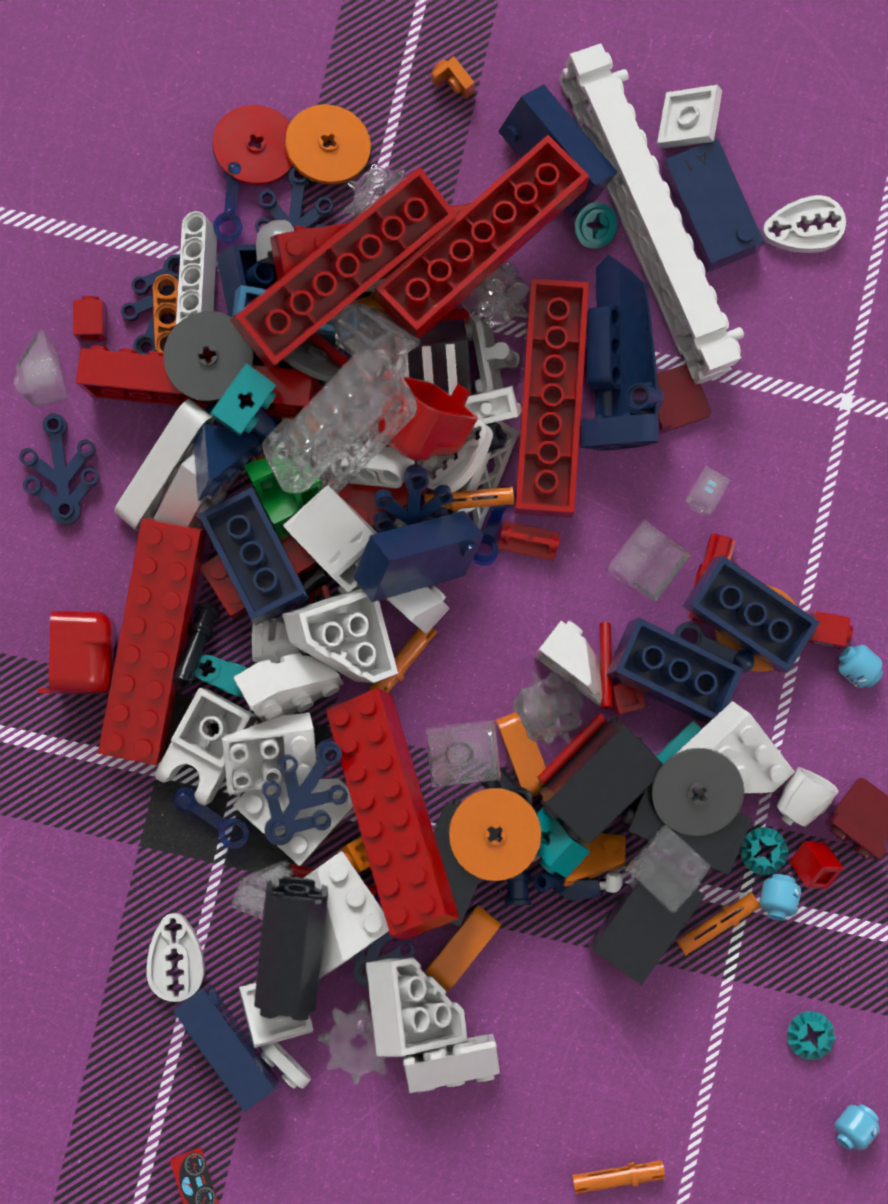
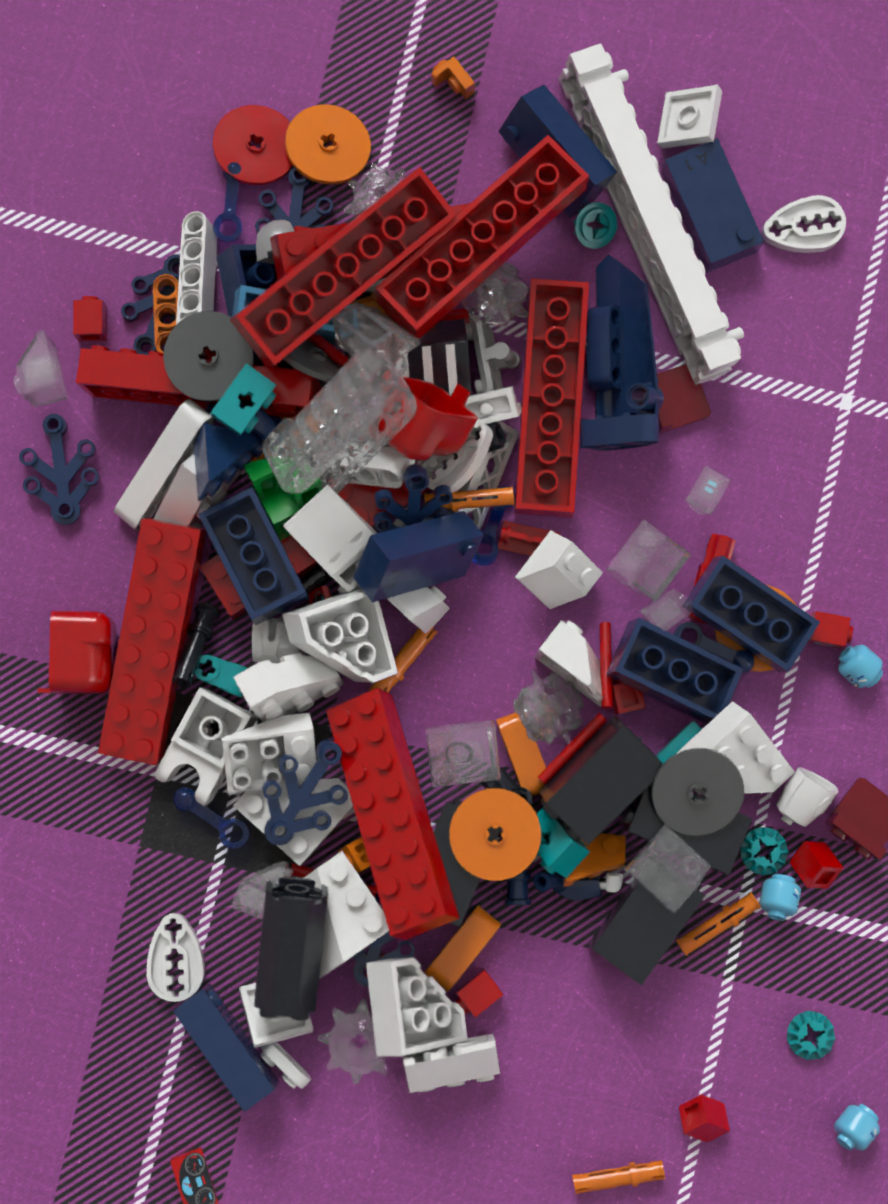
none -> red brick [455,969,504,1017]
none -> white slope [515,530,603,609]
none -> clear brick [640,589,691,630]
none -> red panel [679,1094,730,1142]

